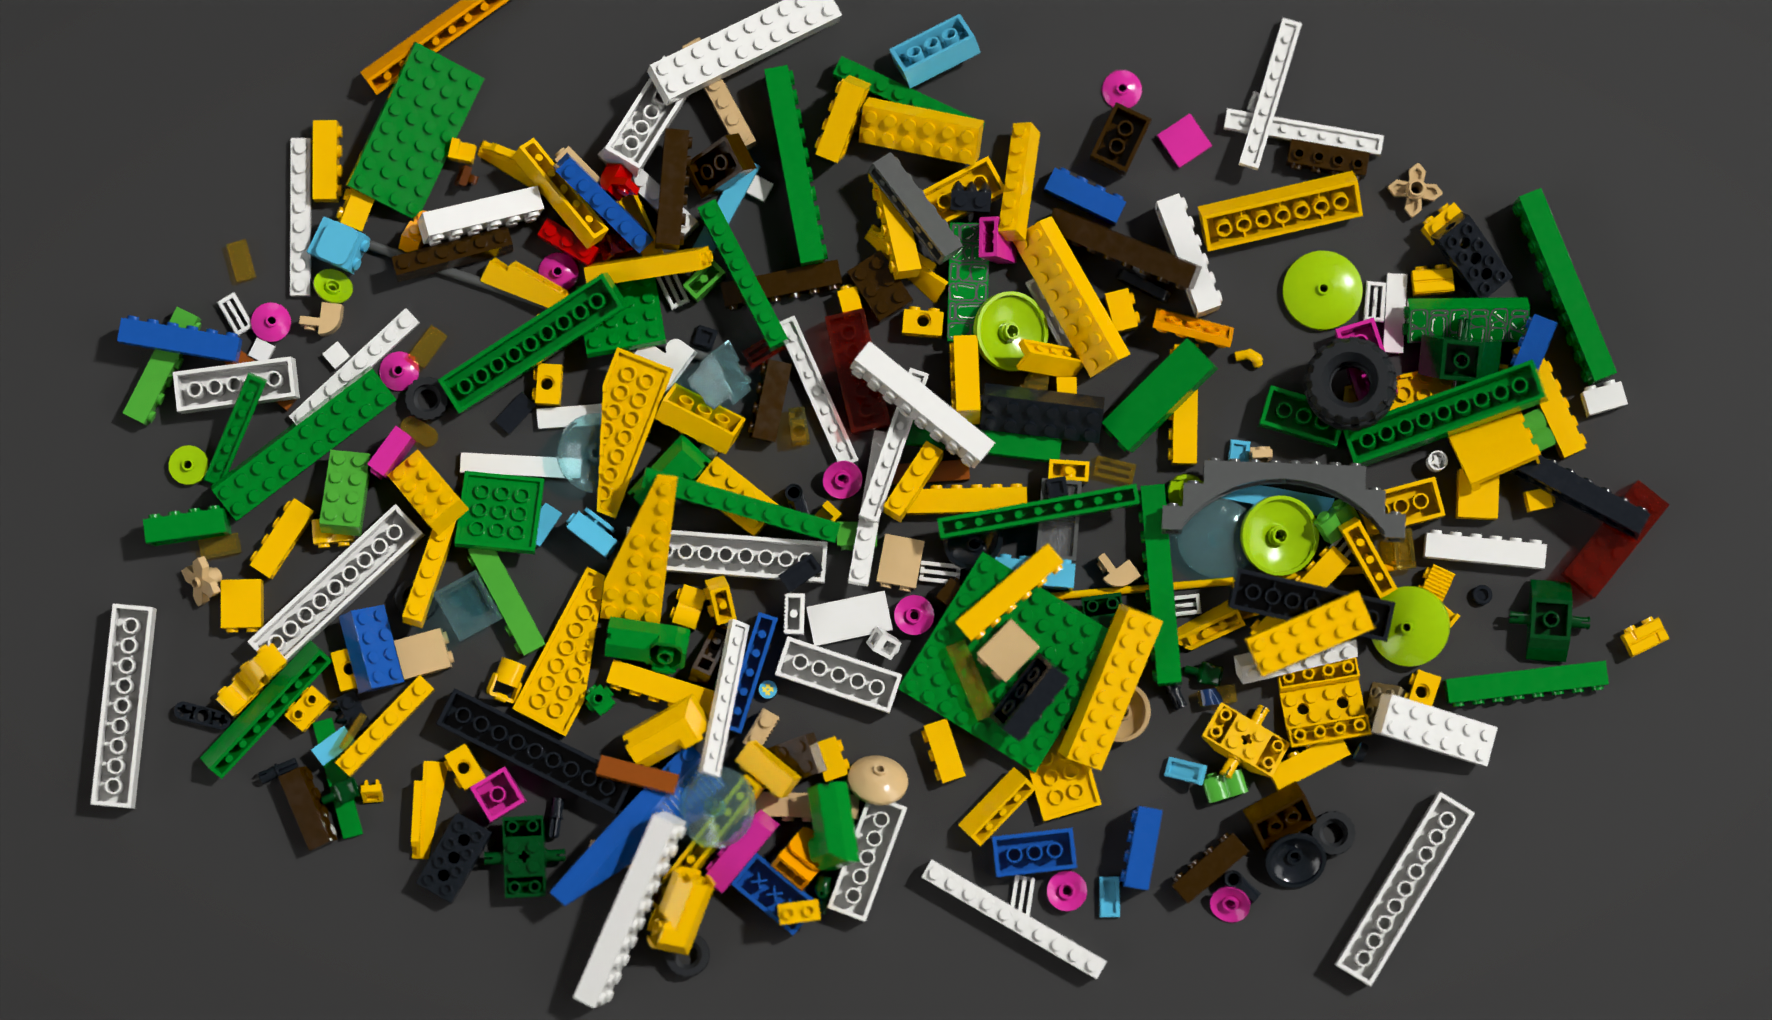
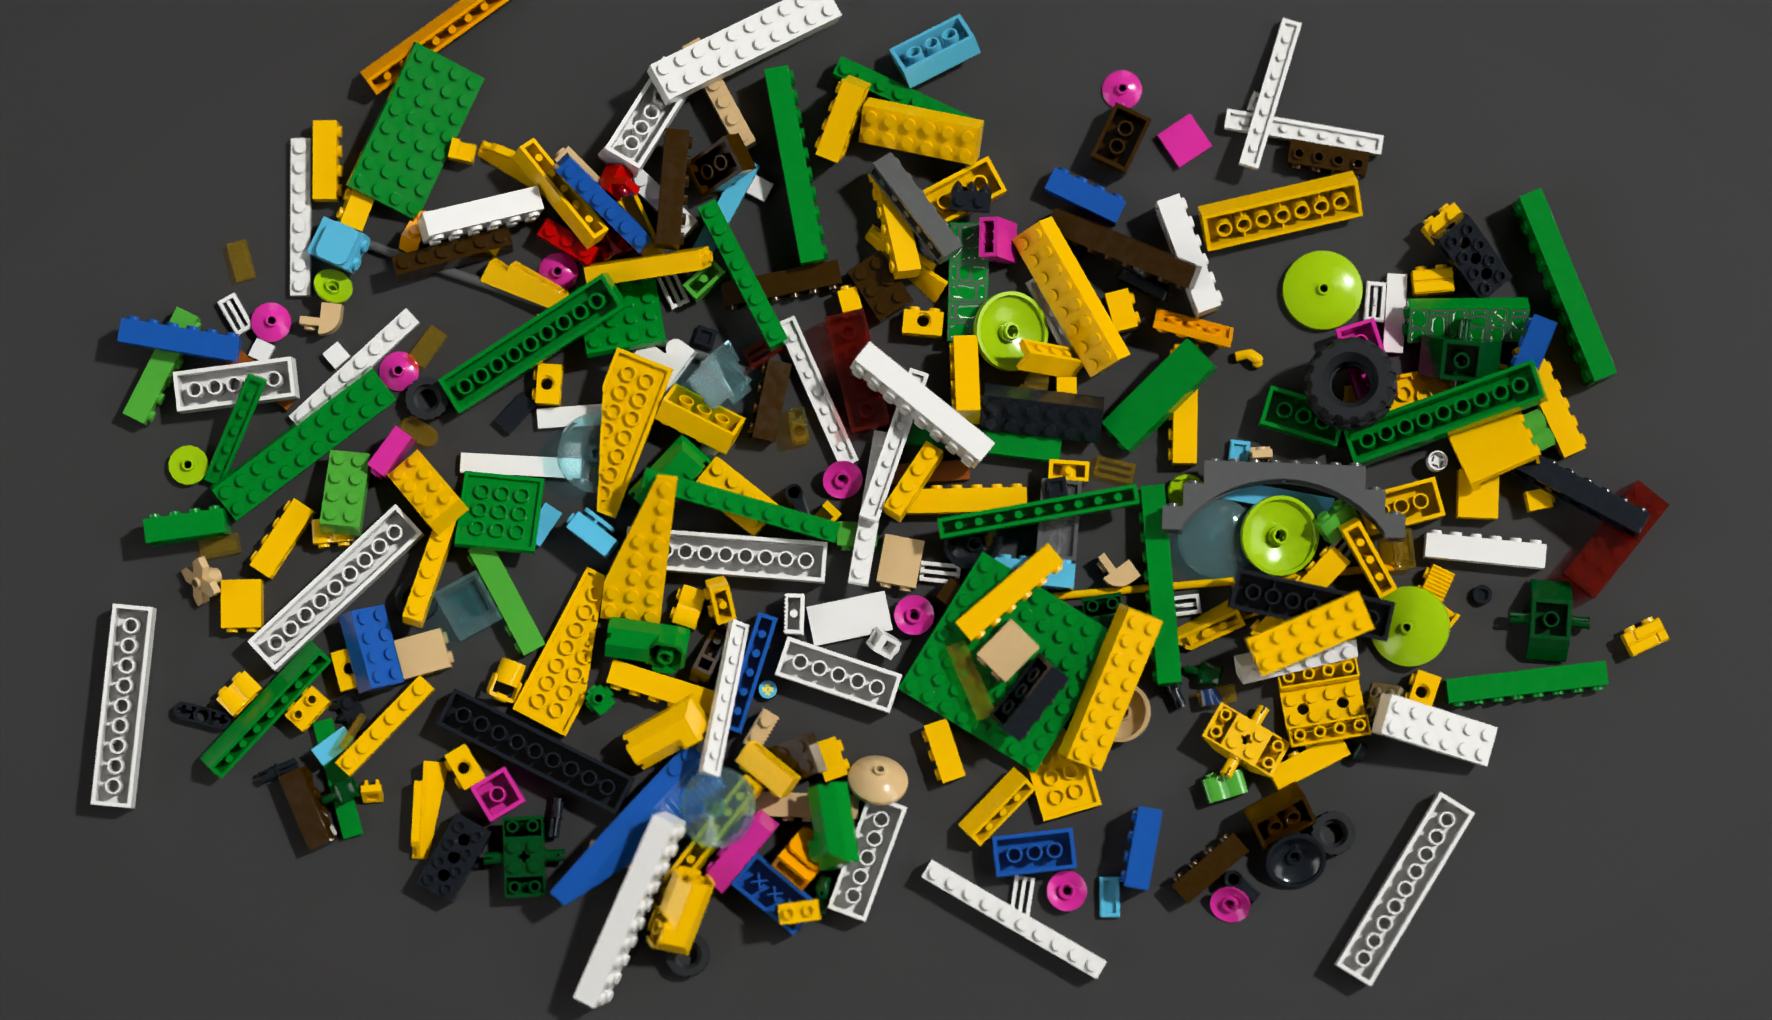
yellow brick [238,643,287,694] -> none
reddish brown tile [454,165,479,187] -> none
dark orange tile [596,755,680,795] -> none
black tile [778,553,823,593] -> none
yellow brick [998,122,1040,241] -> none
medium azure tile [1164,757,1207,786] -> none
tan plant [1388,163,1443,218] -> none
white brick [1580,379,1628,417] -> none

